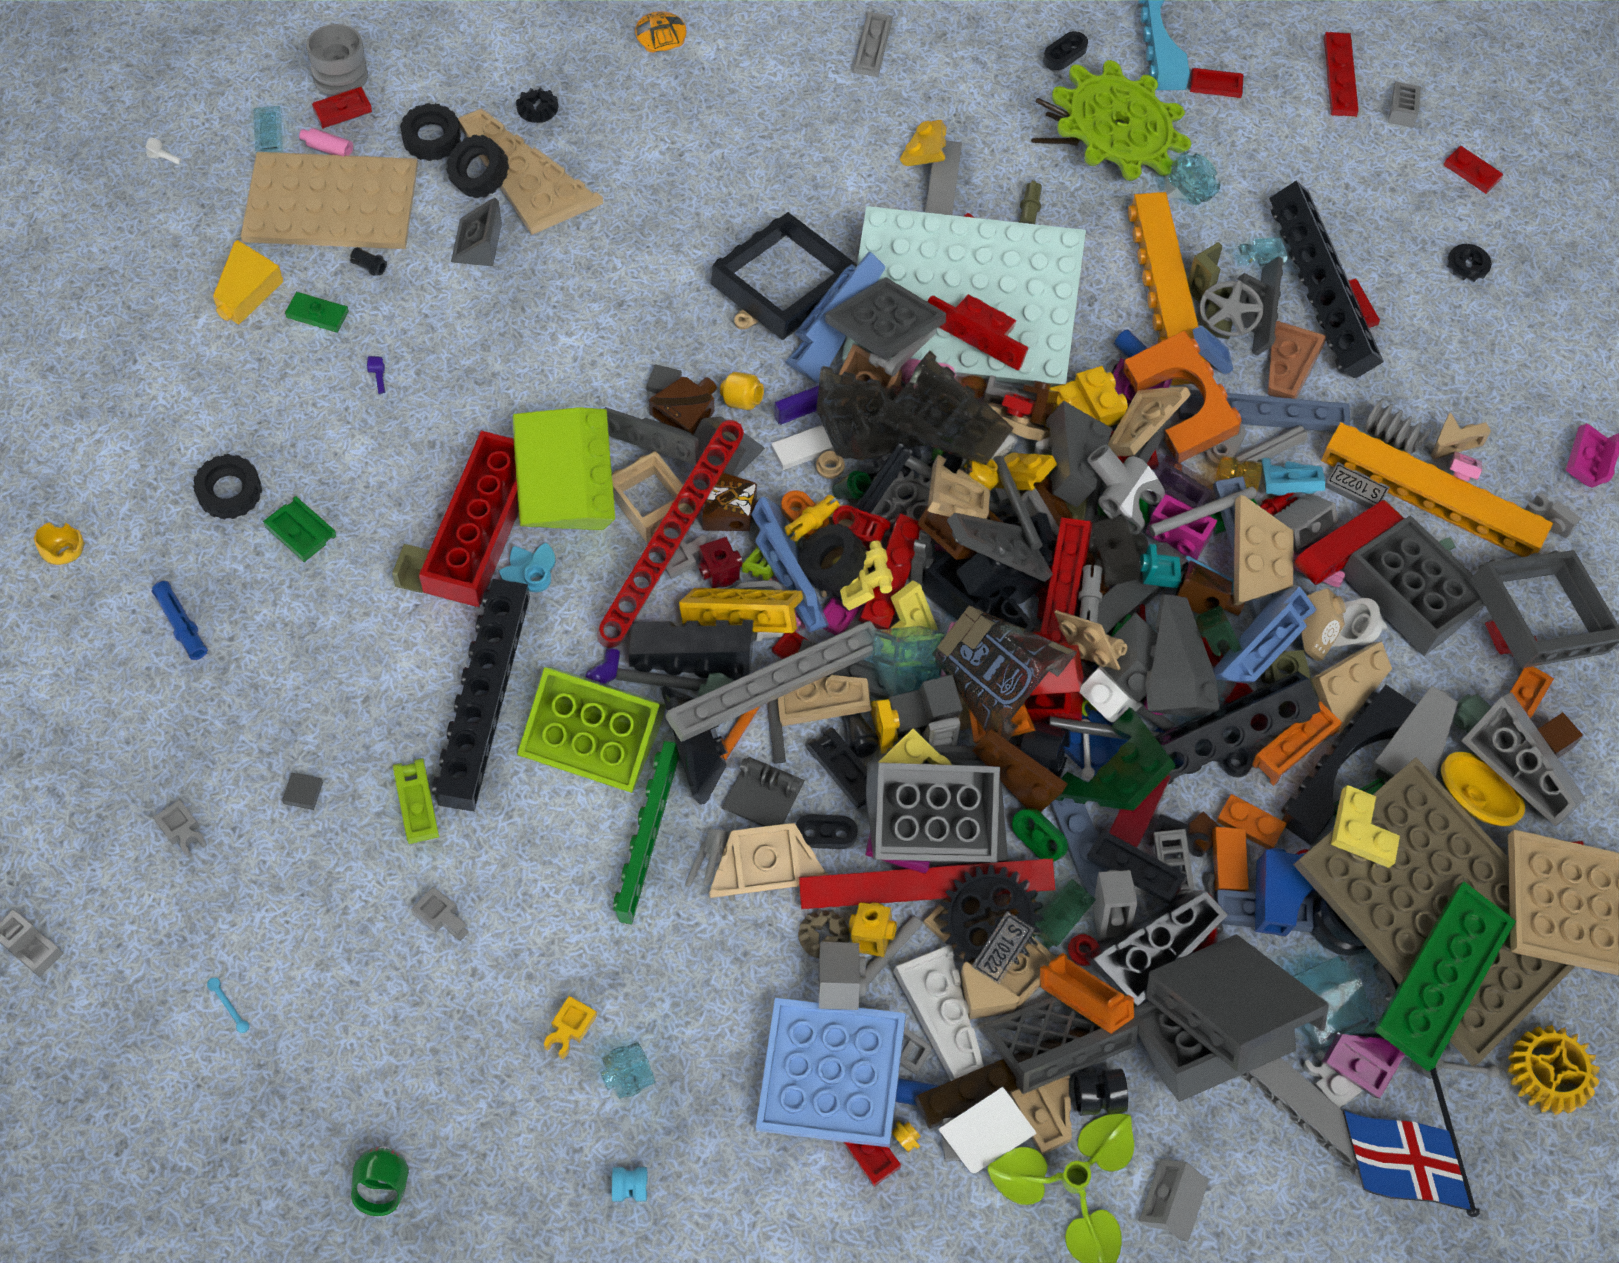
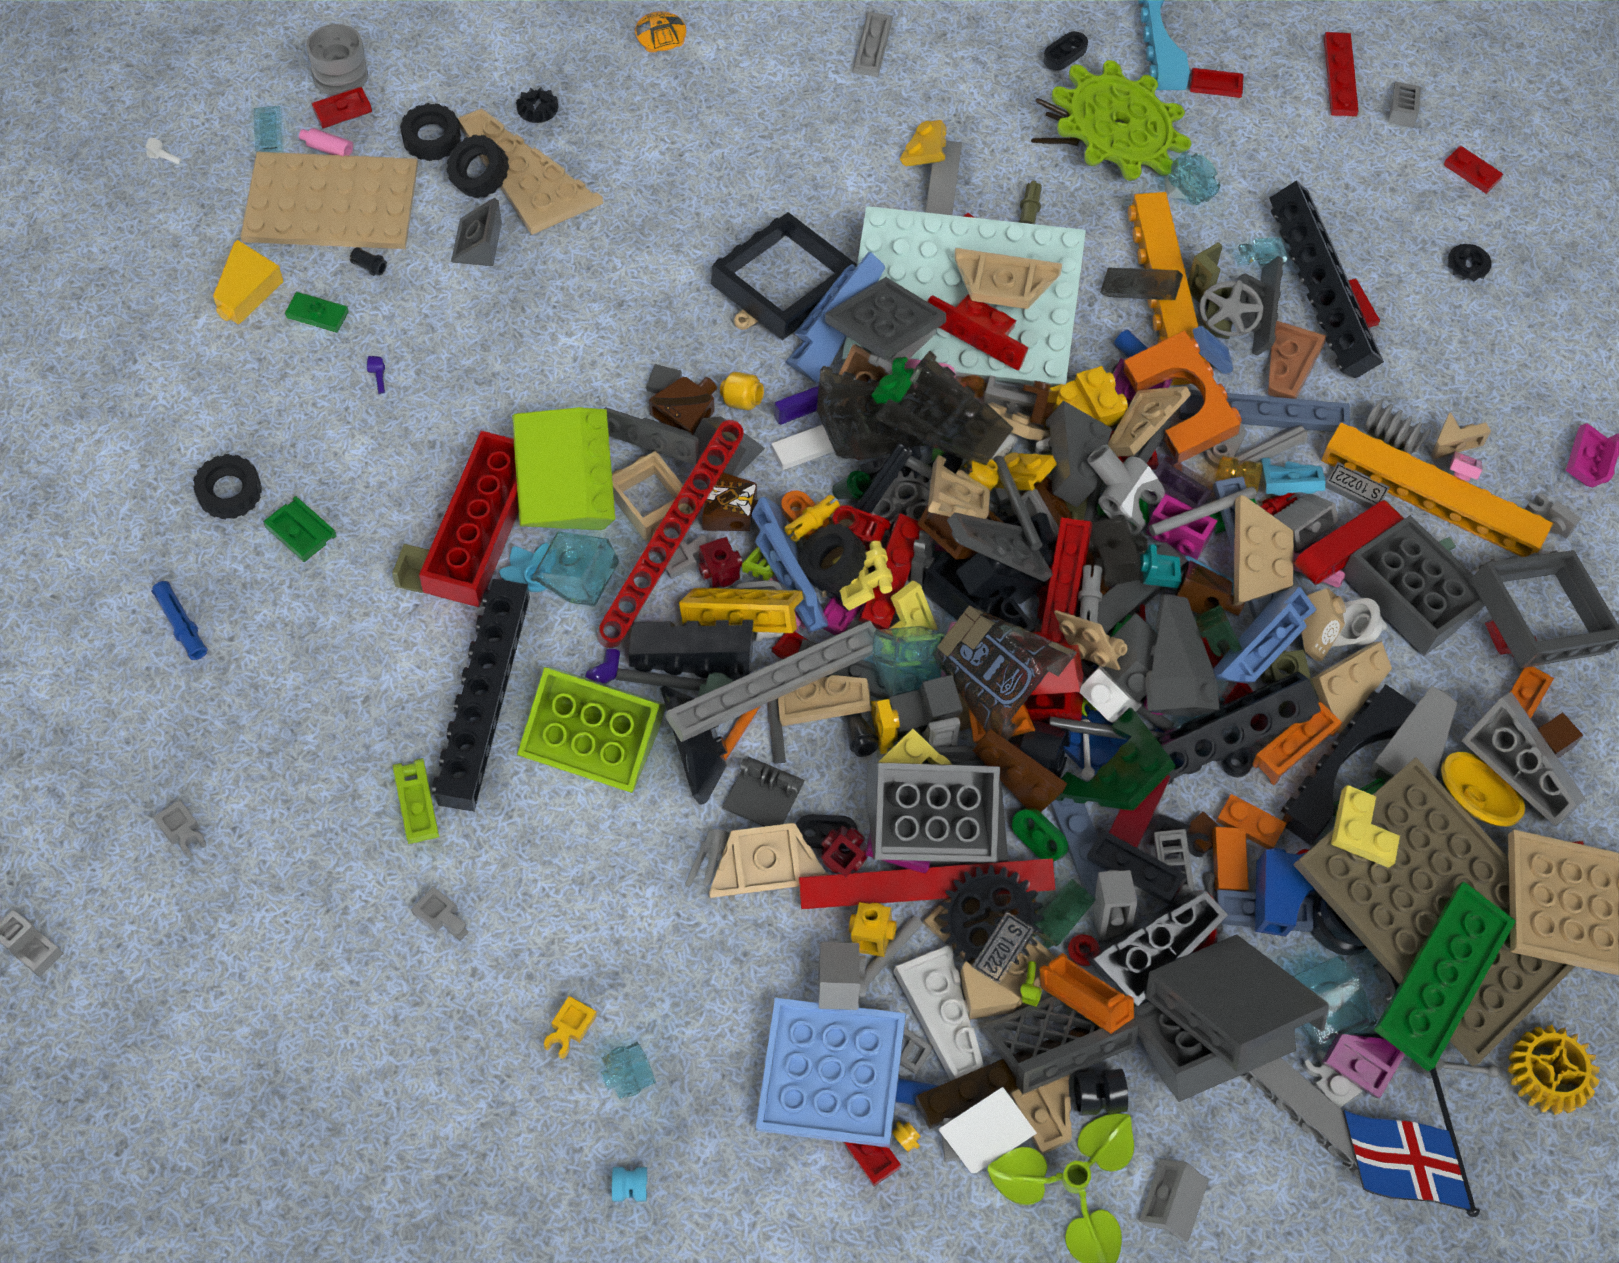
yellow hair [33,522,85,565] -> none
medium azure hinge [207,978,249,1033] -> none
dark grey tile [282,772,323,810] -> none
green helmet [351,1146,409,1216] -> none
green plate [613,741,680,925] -> none
dark tan gear [798,908,849,959] -> none
black plate [806,727,867,809] -> none
tan plate [816,451,845,479] -> none
red plate [1002,392,1036,418] -> none
sand green plate [1453,694,1492,733] -> none
none -> clear light blue slope [533,531,620,607]
none -> dark red brick [821,825,868,877]
none -> green plate [872,357,914,404]
none -> tan wing [954,248,1062,309]
none -> lime hand [1021,961,1042,1007]
none -> clear smoke plate [1100,268,1183,300]

